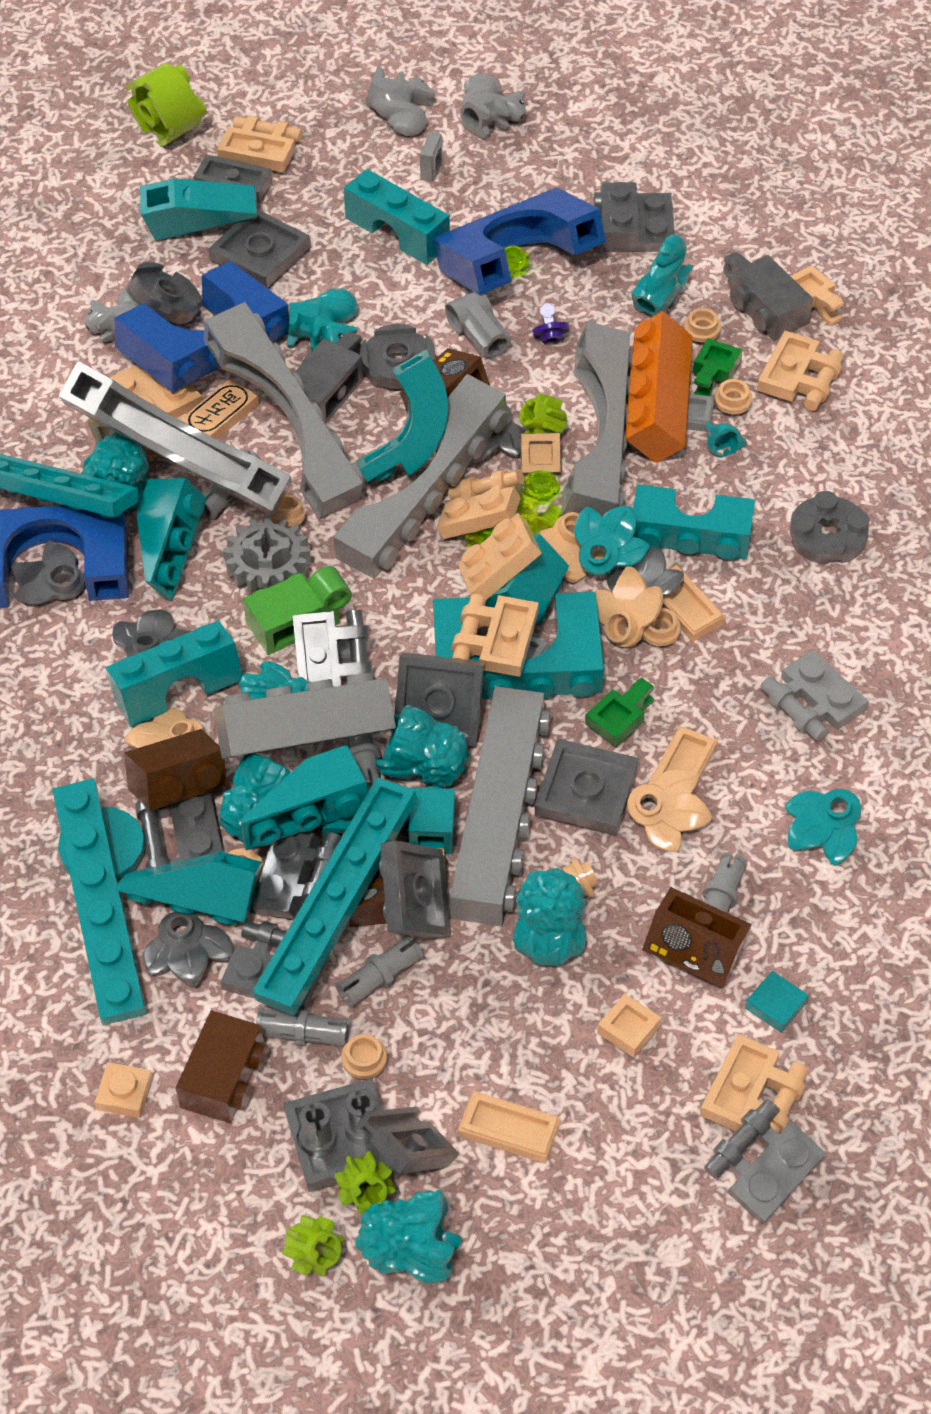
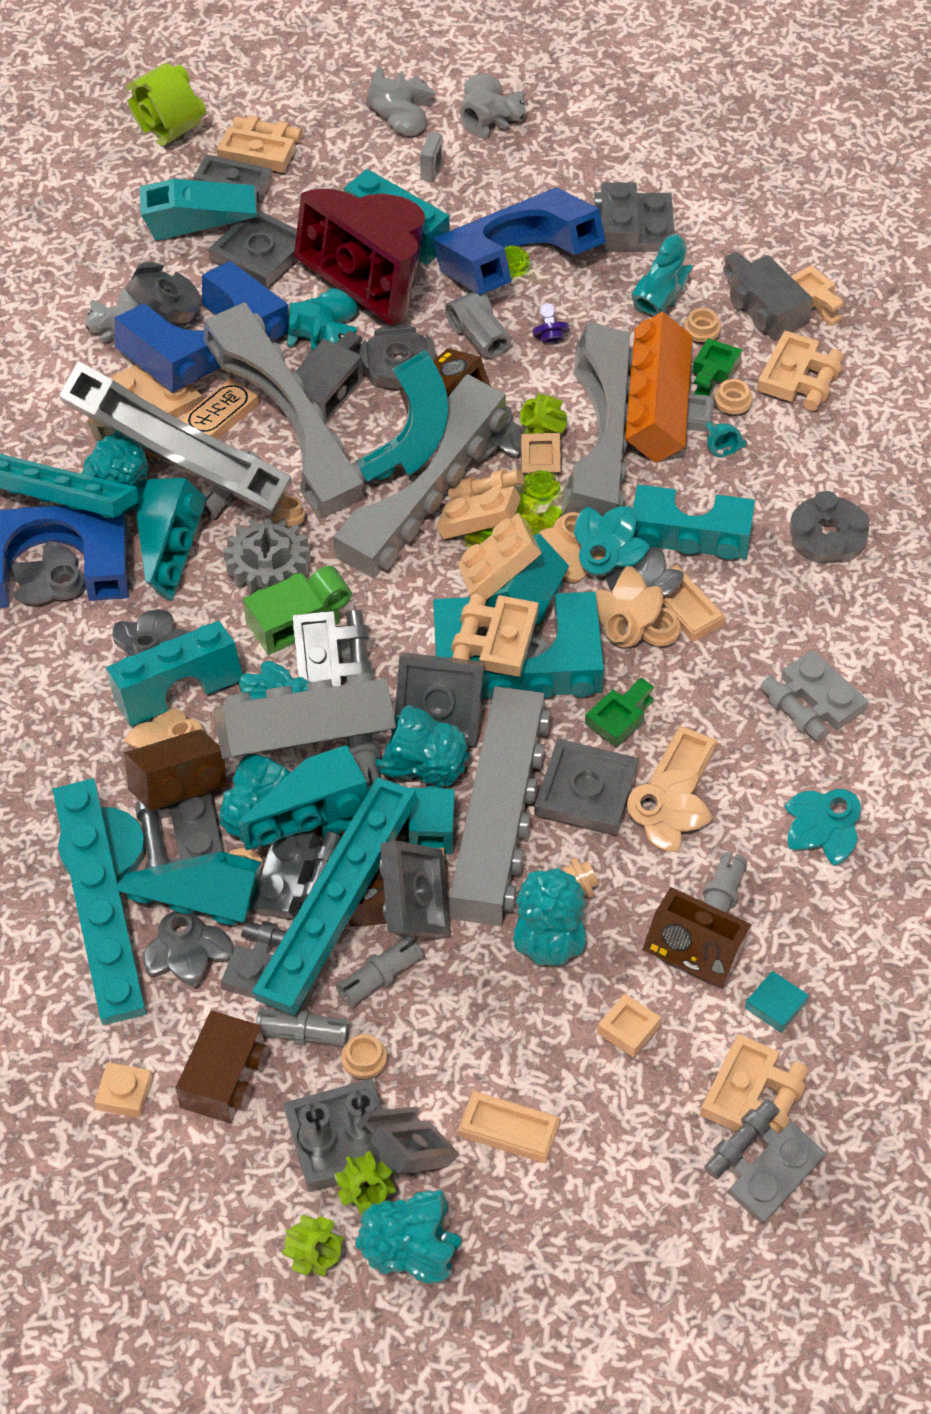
none -> dark red brick [294,189,425,326]

